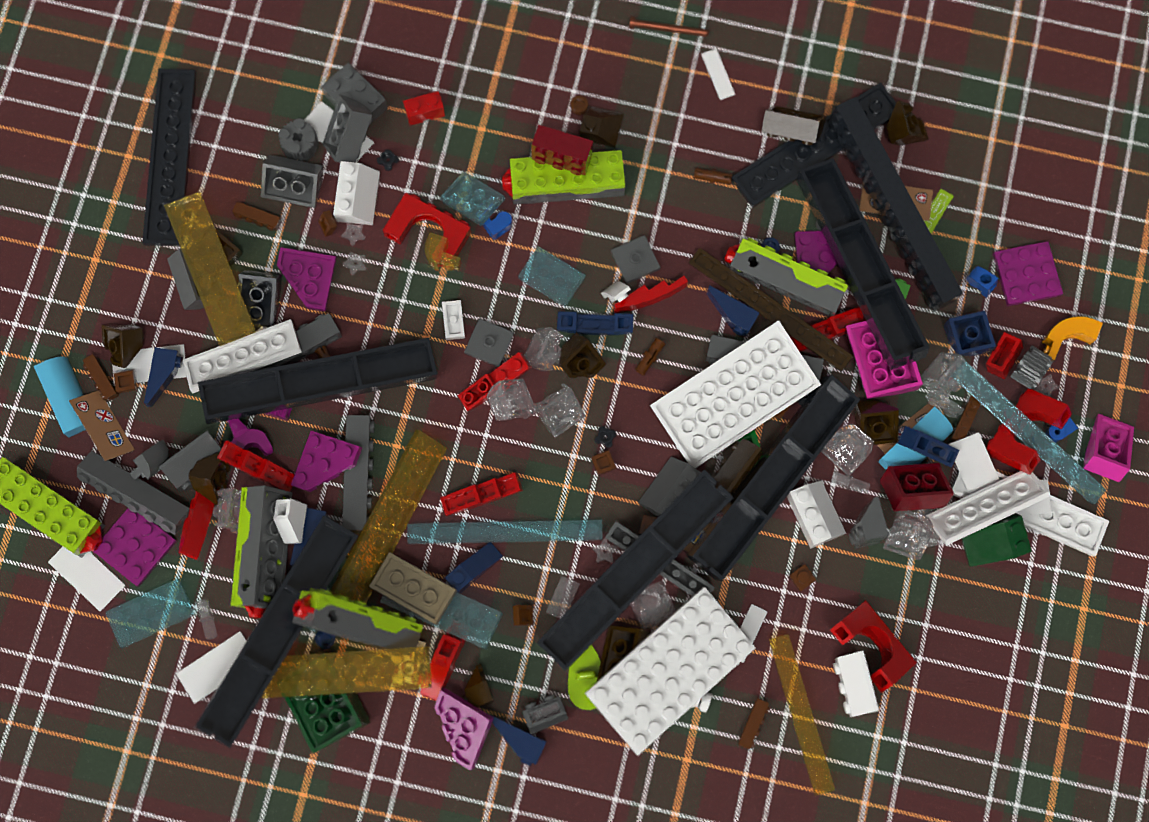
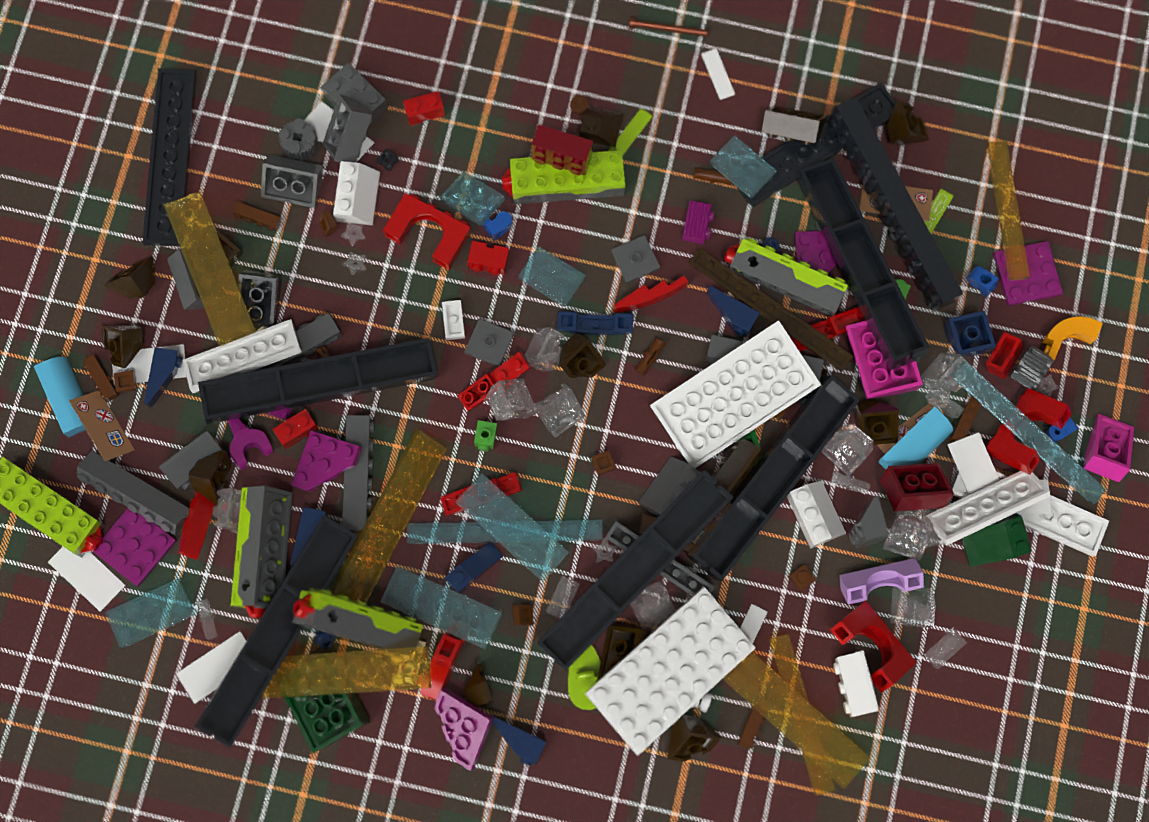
dark grey brick [130,440,169,480] -> none
red slope [217,440,295,492] -> none
white slope [273,499,307,544] -> none
magenta plate [277,247,337,312] -> none
dark tan plate [369,552,457,625] -> none
clear yellow brick [425,232,461,272] -> none
dark grey window [522,695,568,735] -> none
black plate [594,426,616,448] -> none
white slope [601,281,631,303] -> none
dark blue slope [897,426,960,468] -> none
none -> dark brown slope [105,257,153,299]
none -> red brick [273,409,319,450]
none -> clear light blue plate [455,474,569,582]
none -> red brick [467,241,509,276]
none -> bright green brick [474,420,498,452]
none -> lime sticker [608,108,653,156]
none -> dark brown slope [667,715,721,762]
none -> magenta brick [682,200,714,245]
none -> clear light blue plate [710,135,777,199]
none -> clear yellow plate [722,652,871,789]
none -> lavender arch [840,558,924,604]
none -> clear slope [890,586,936,629]
none -> clear plate [923,628,967,669]
none -> clear yellow plate [987,141,1030,280]

